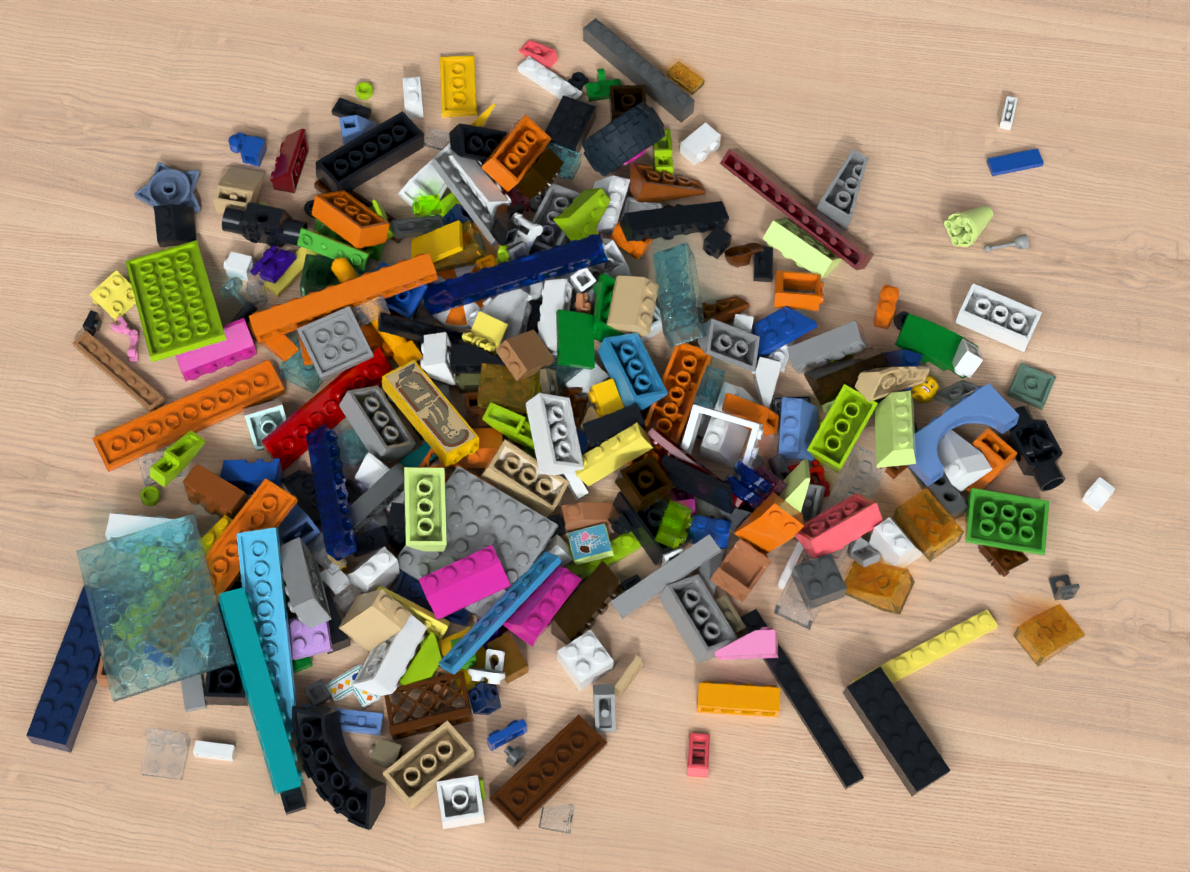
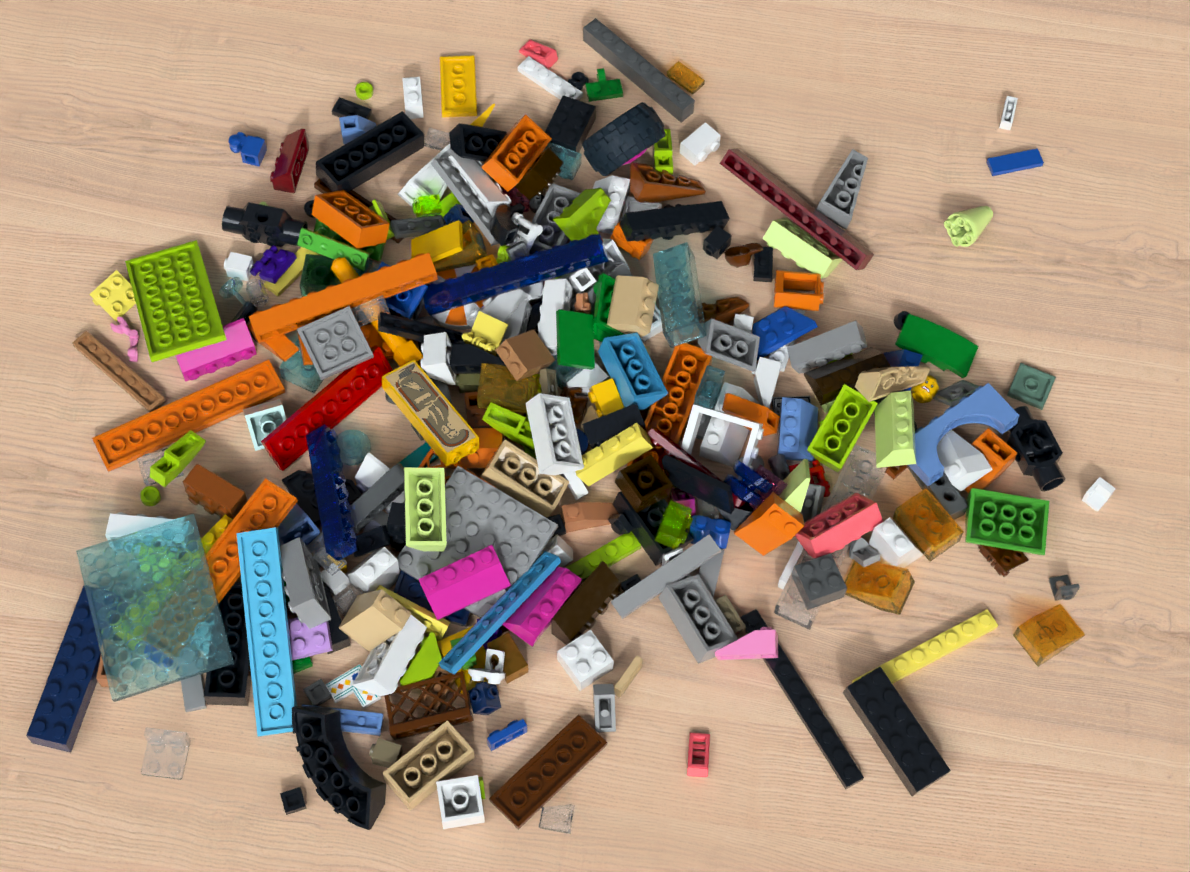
black plate [83,310,101,336] -> none
sand blue plate [134,162,201,213] -> none
black slope [154,204,197,247] -> none
white piece [193,740,236,761] -> none
tan slope [213,166,265,214] -> none
teal brick [218,587,303,795] -> none
blue wedge [220,458,284,495] -> none
light grey brick [339,386,416,463] -> none
dark grey tile [504,746,526,767] -> none
tile [567,523,614,566] -> none
dark brown brick [609,85,646,122] -> none
light orange brick [697,681,780,718] -> none
nougat panel [710,539,771,603] -> none
orange brick [873,284,899,329] -> none
white slope [952,339,983,378] -> none
white brick [955,283,1042,352] -> none
light grey hinge [984,234,1029,252] -> none

